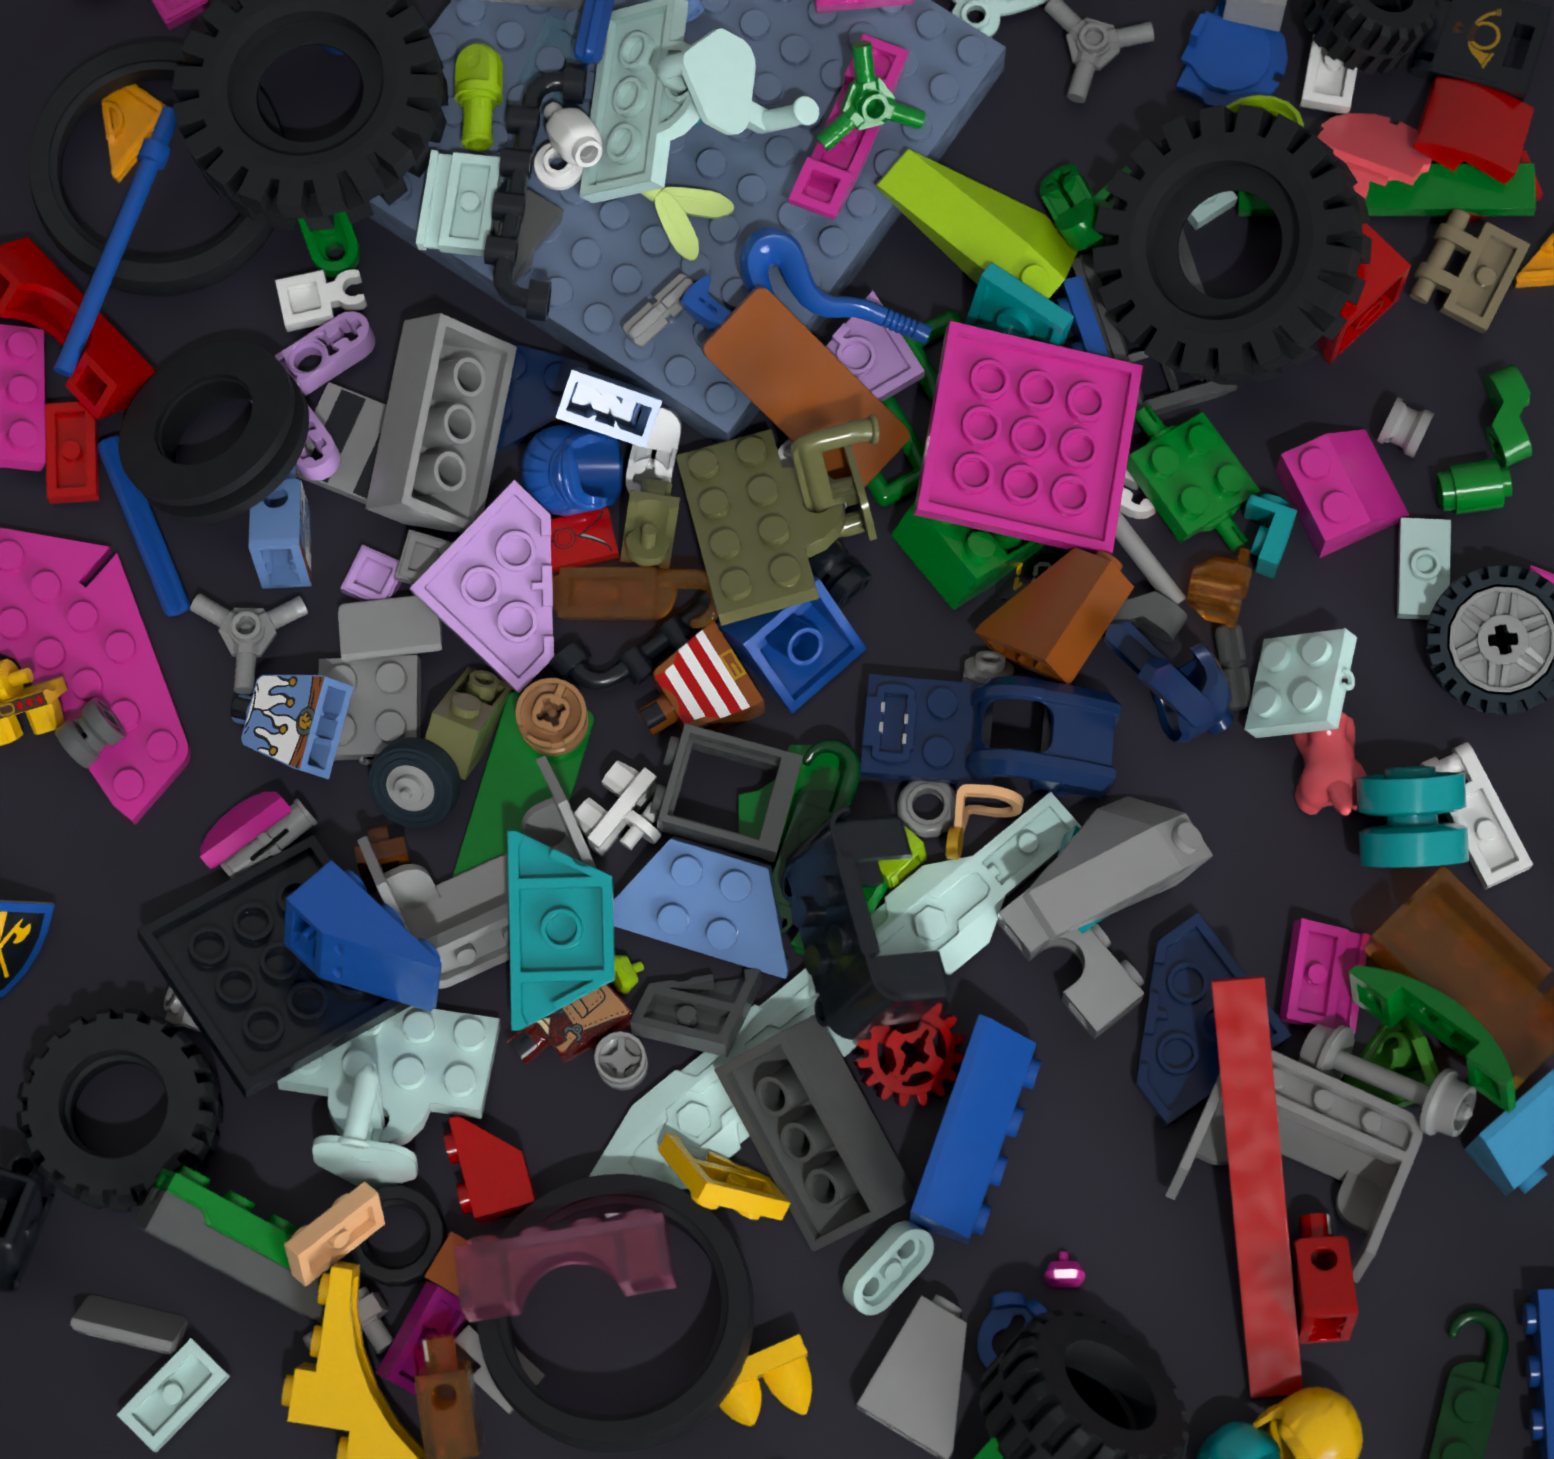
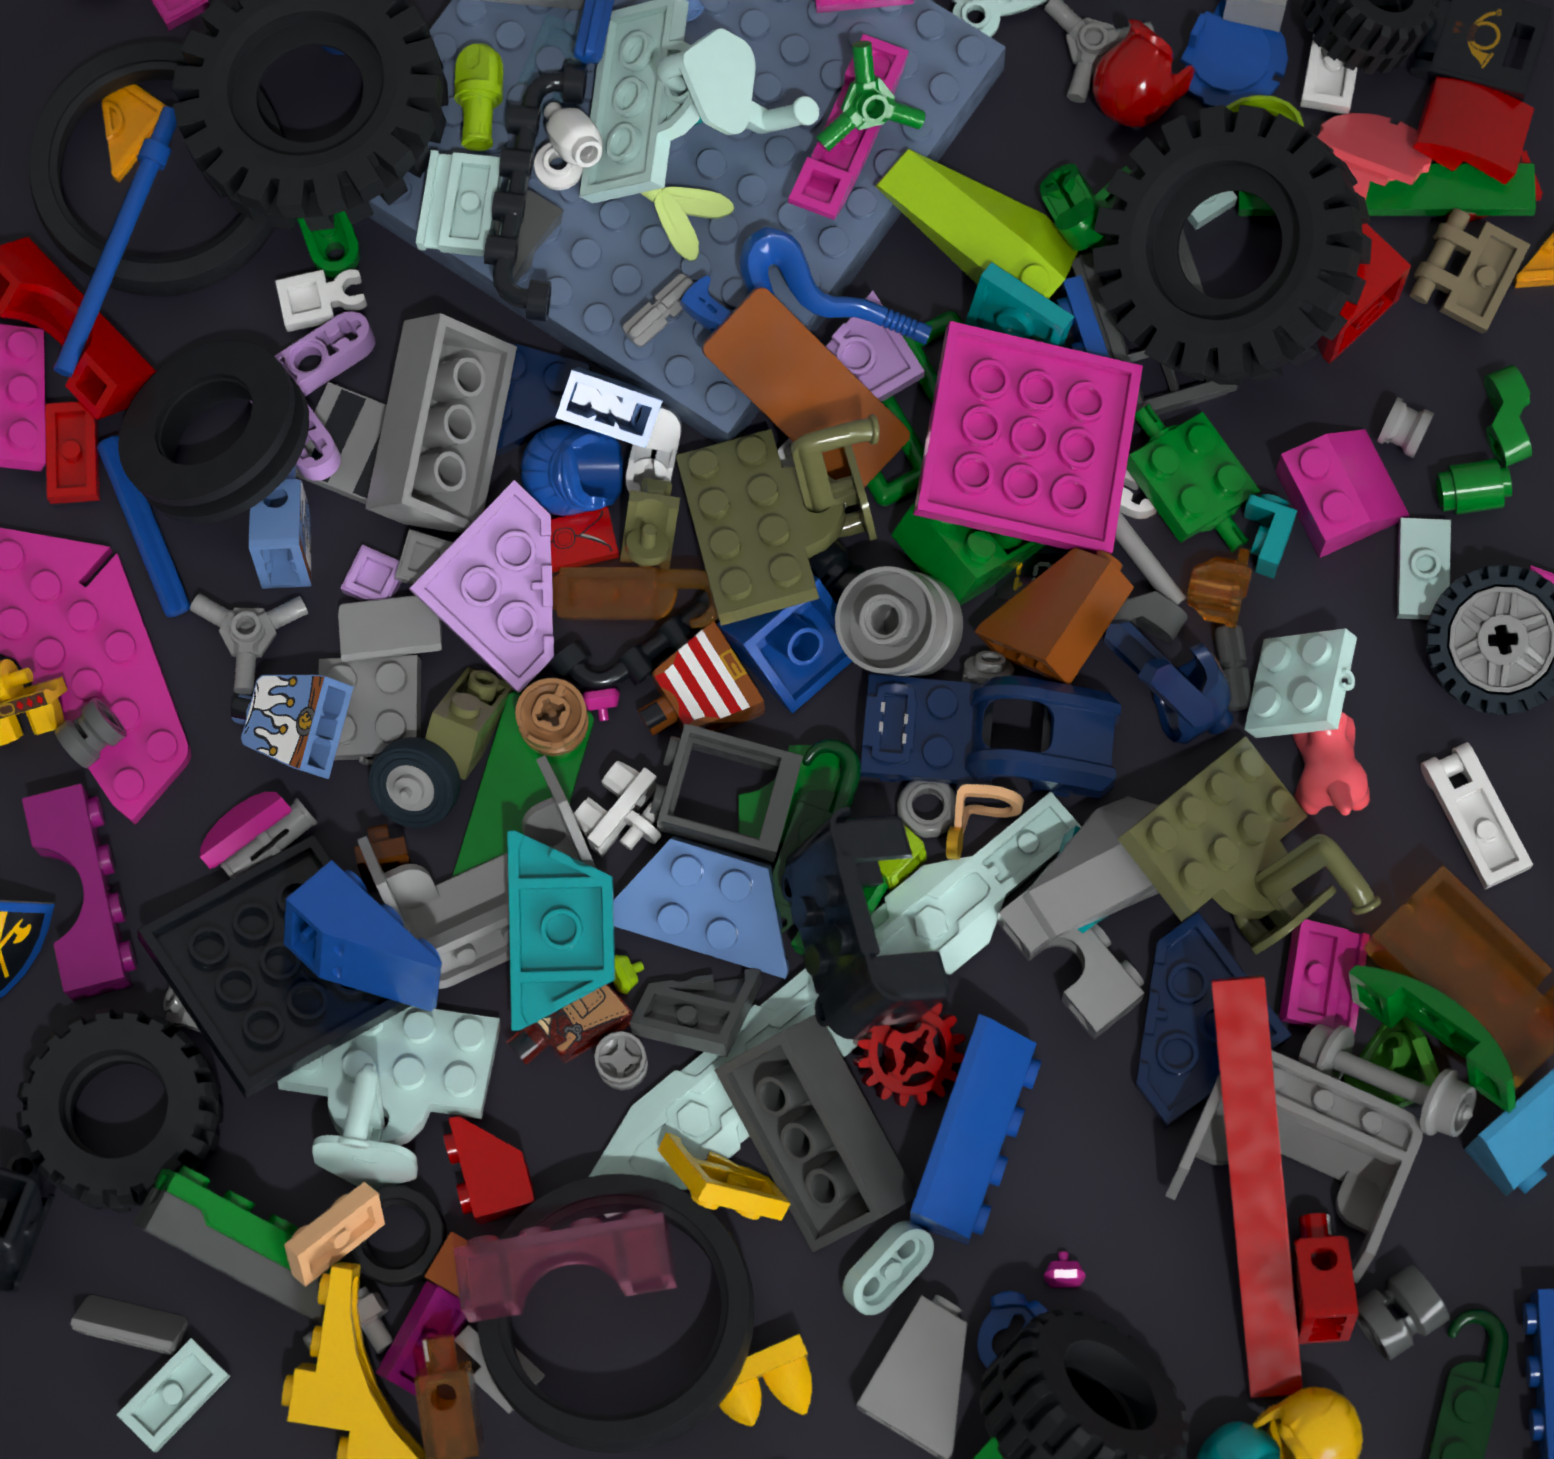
teal wheel [1356,766,1469,868] -> none
none -> magenta arch [22,783,137,1001]
none -> dark pink rock [582,687,620,721]
none -> light grey wheel [835,566,963,678]
none -> red hair [1093,19,1196,127]
none -> olive plate [1117,736,1381,955]
none -> dark grey wheel [1356,1264,1450,1362]

